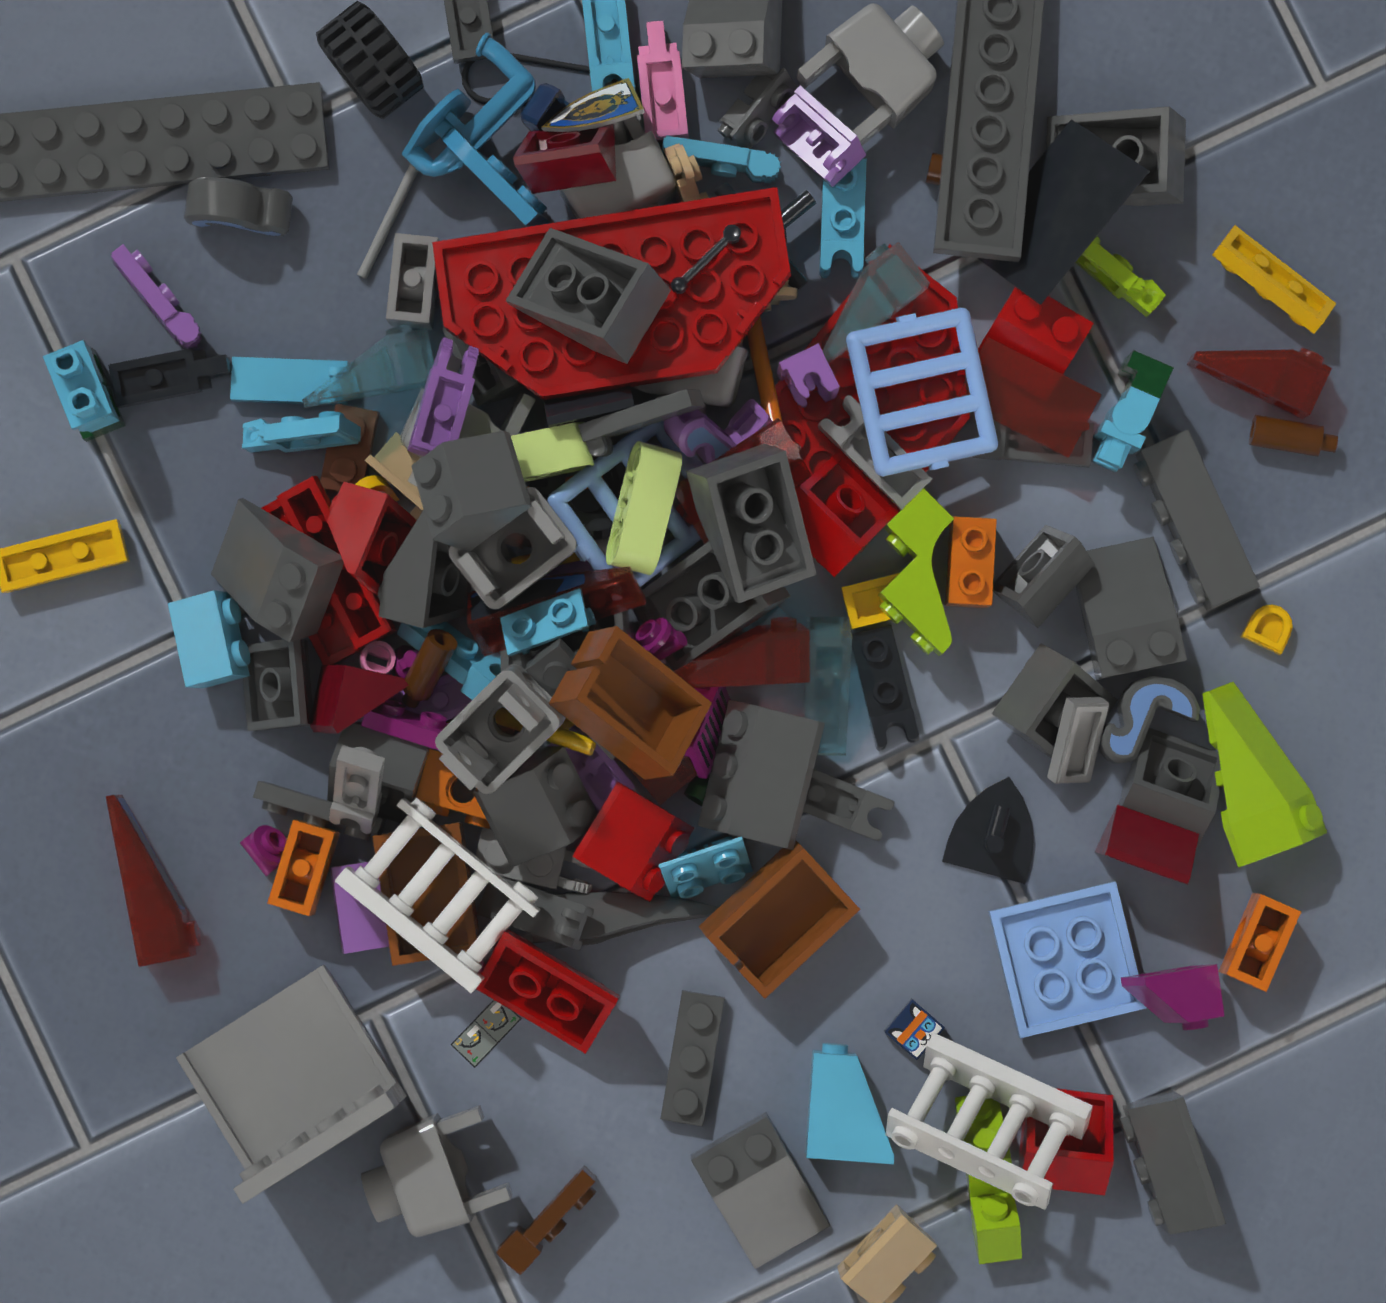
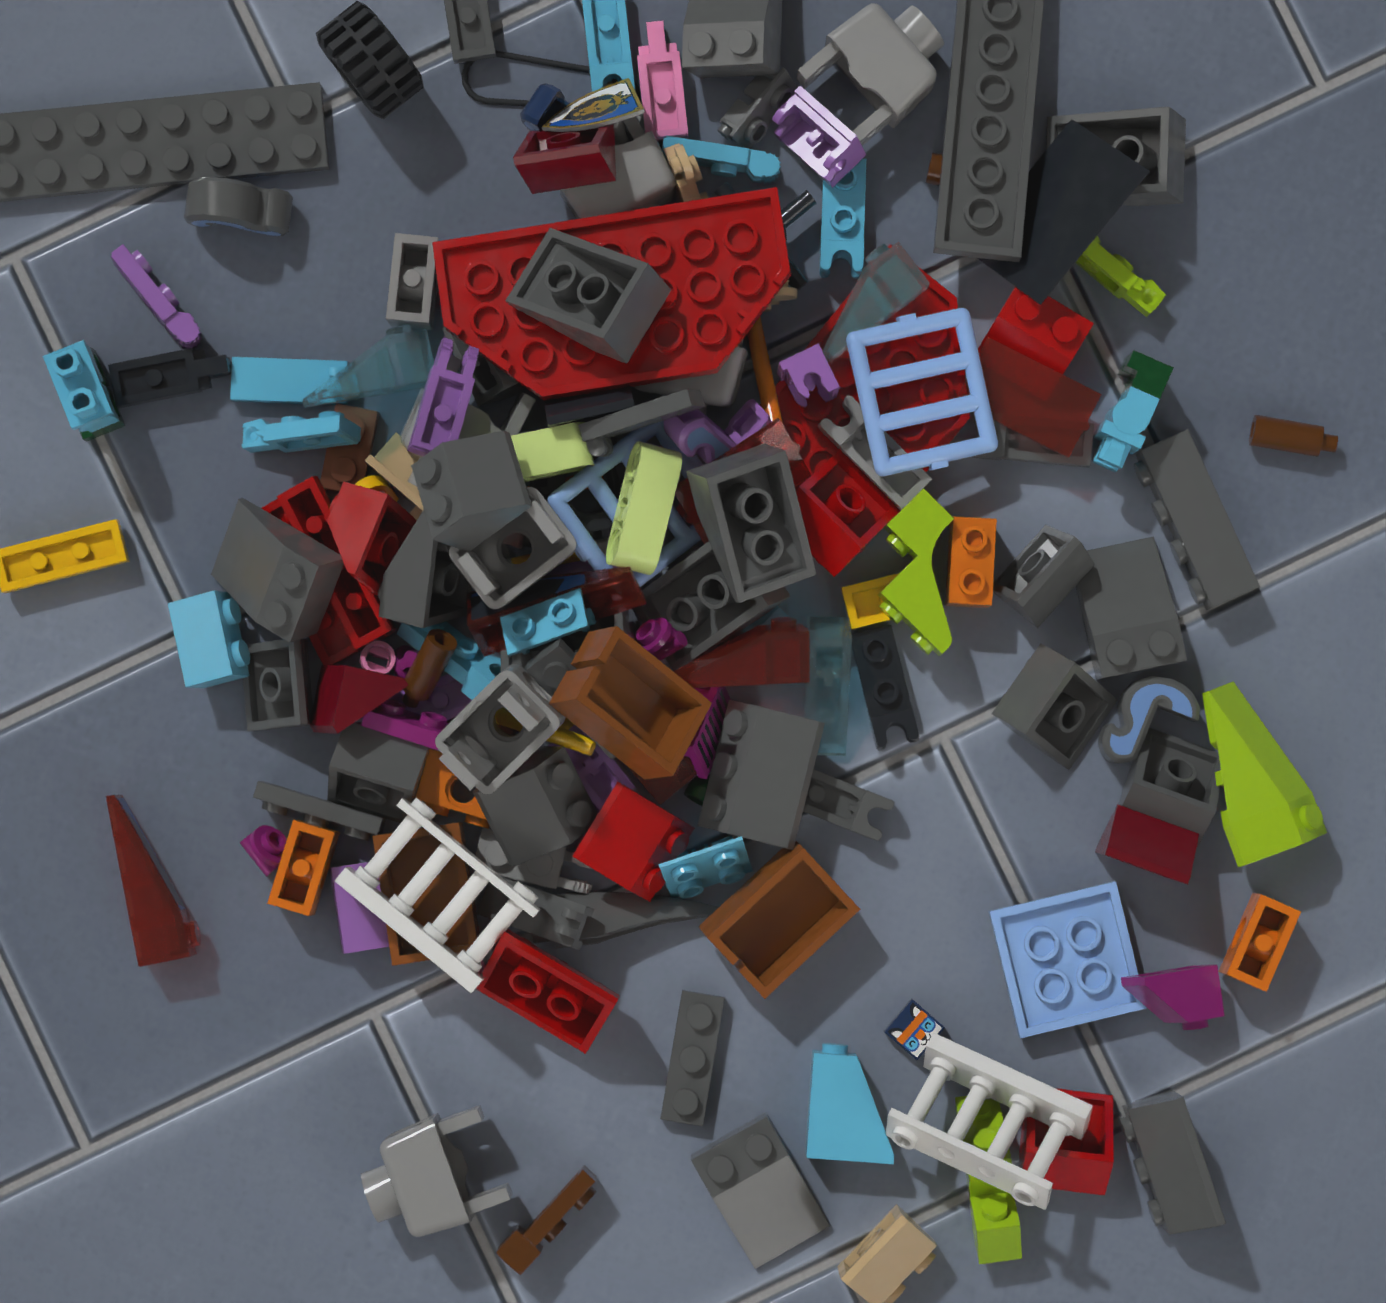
light grey bracket [176,964,407,1204] -> none
light grey plate [329,745,385,834] -> none
light grey axle [357,145,431,279] -> none
dark azure plate [402,33,551,227] -> none
light grey sticker [451,1000,522,1068] -> none
black hinge [670,225,741,294] -> none
black shield [942,777,1034,884] -> none
light grey tile [1047,697,1109,784] -> none
clear red slope [1187,348,1332,419] -> none
yellow plate [1212,225,1337,334] -> none
yellow tile [1240,604,1293,655] -> none

